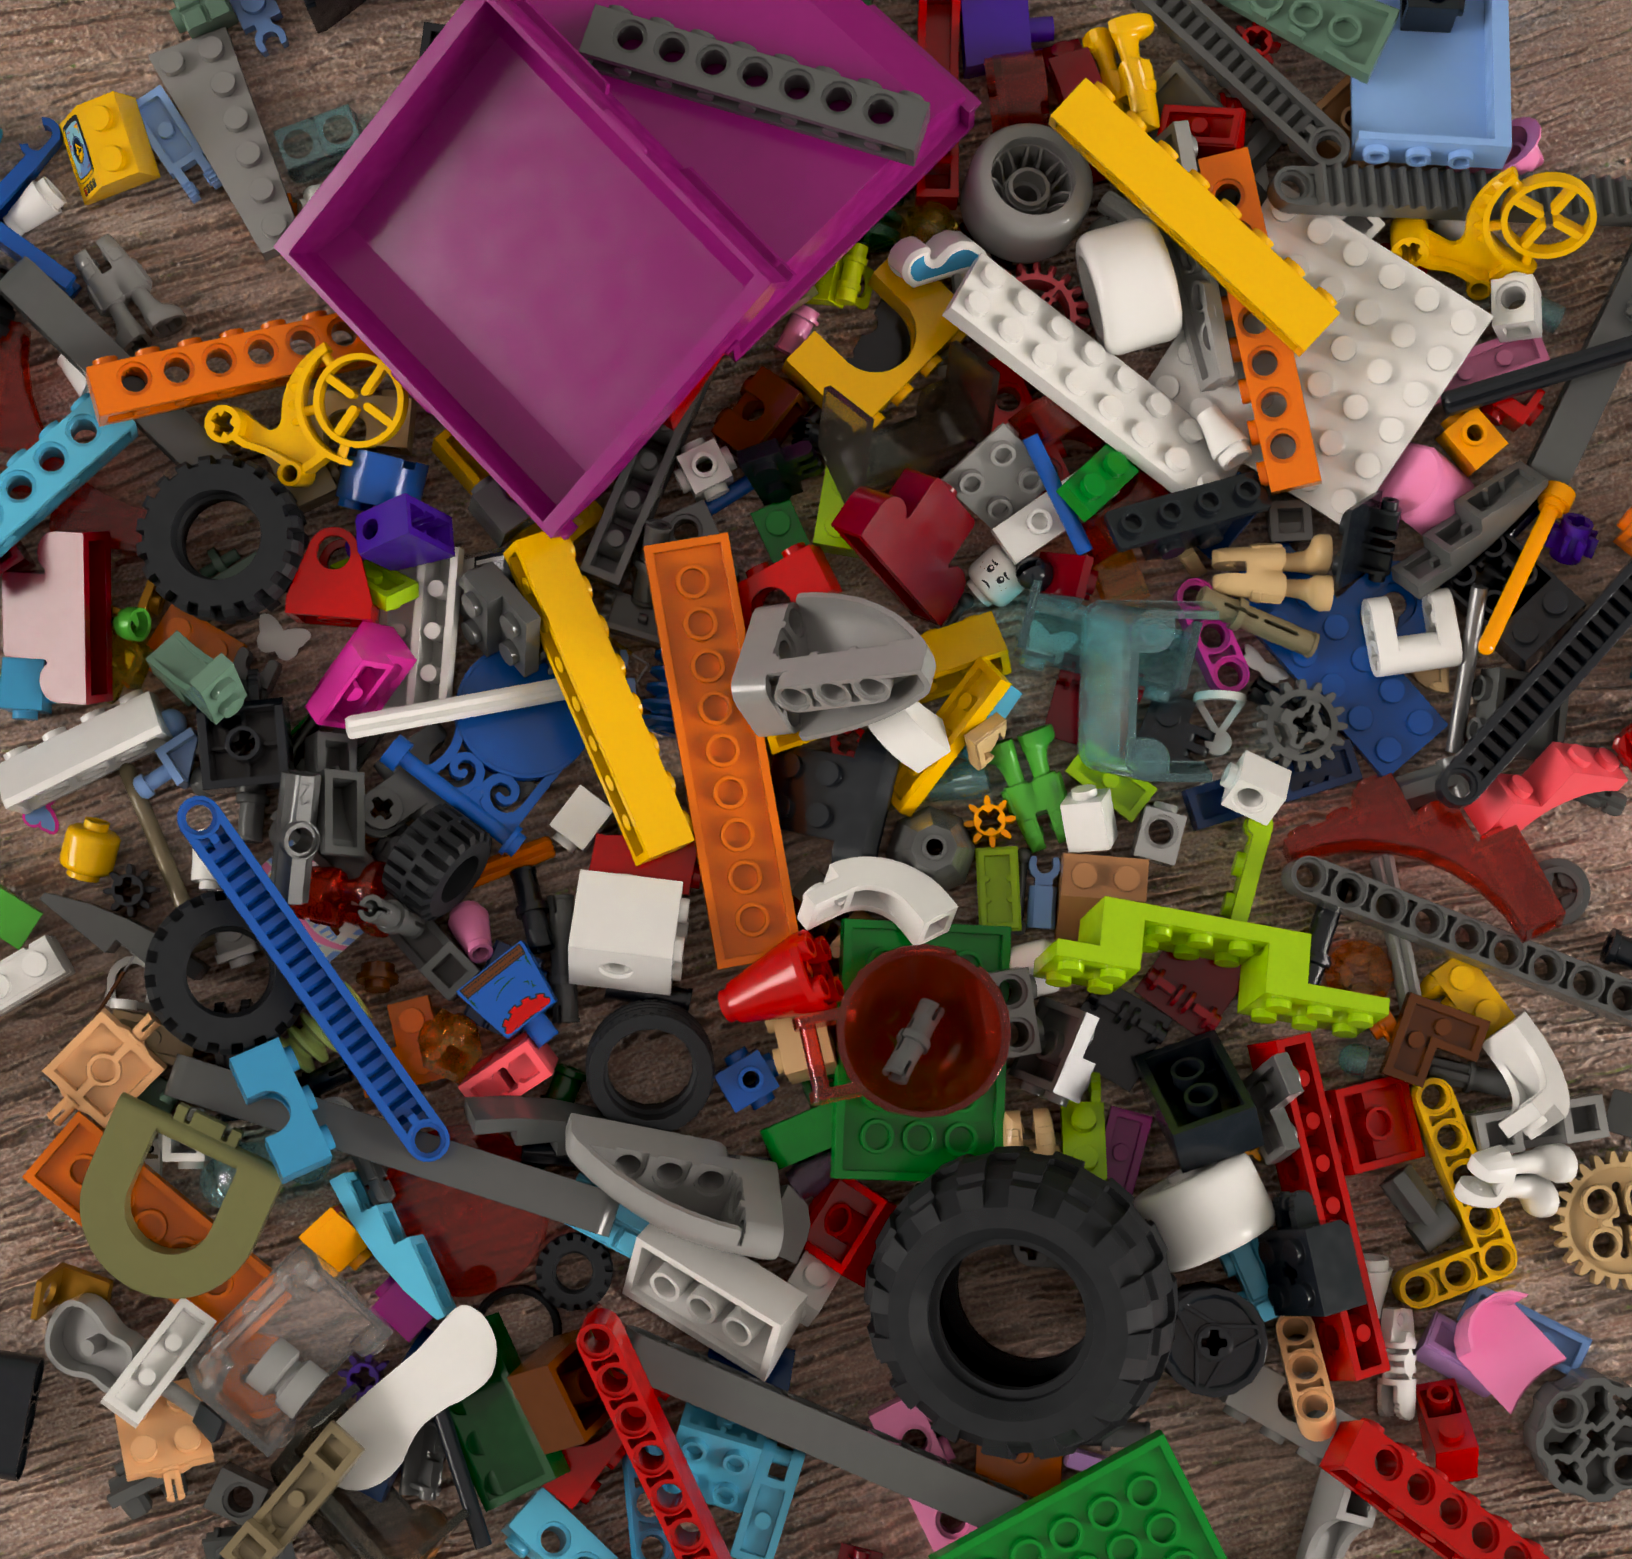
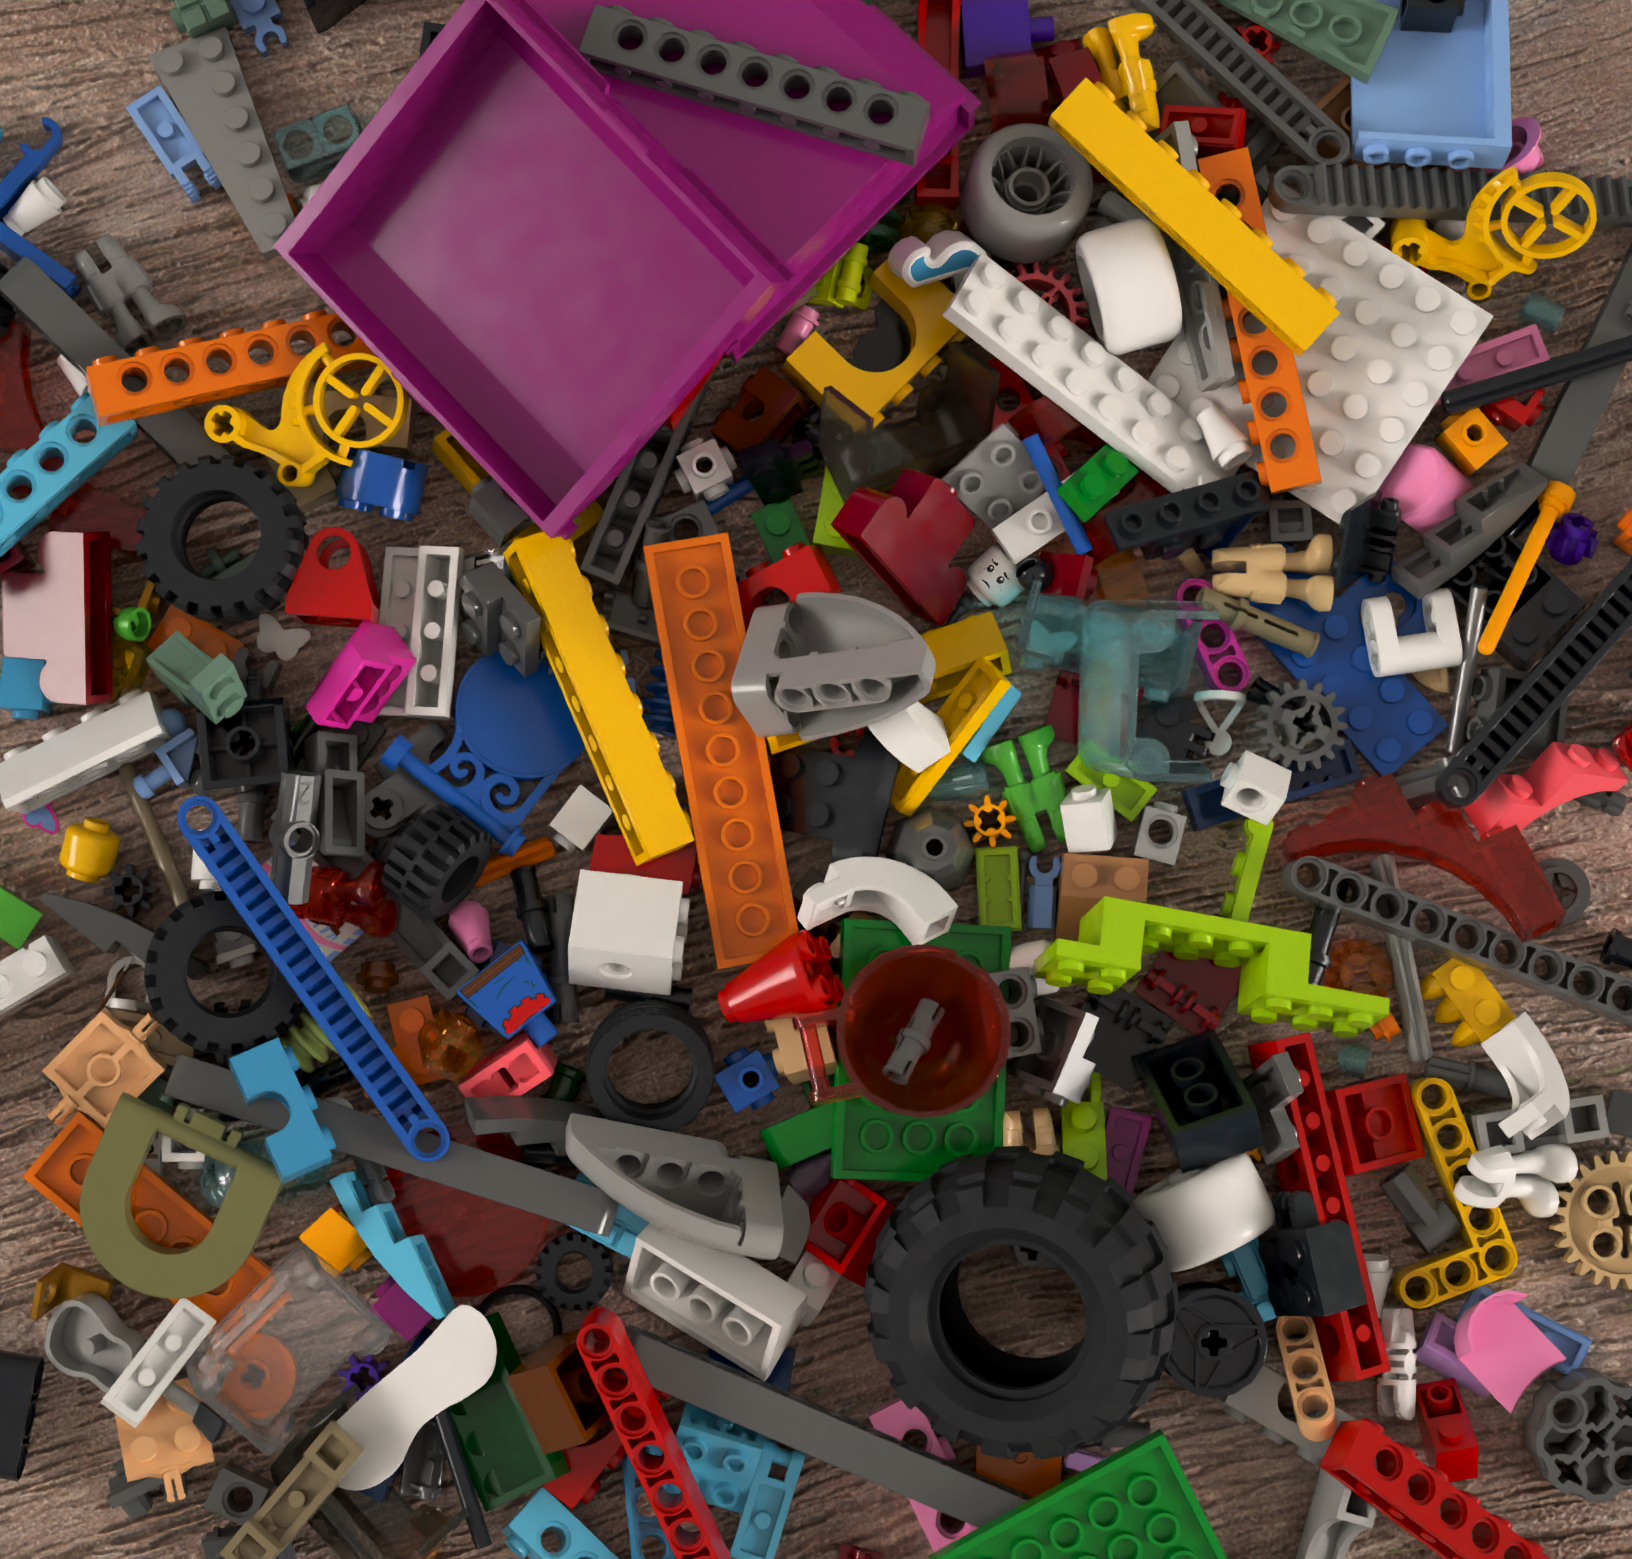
yellow slope [59,91,161,205] -> none
light grey wheel [245,1337,329,1419] -> none
lime plate [330,557,419,612] -> none
dark purple torso [345,493,455,571] -> none
white axle [345,678,565,739] -> none
dark grey pin [358,894,425,939] -> none
tan tile [964,712,1007,771] -> none
white sticker [1244,644,1289,683] -> none
reddish brown plate [1379,992,1491,1088] -> none
white brick [1491,272,1542,343] -> none

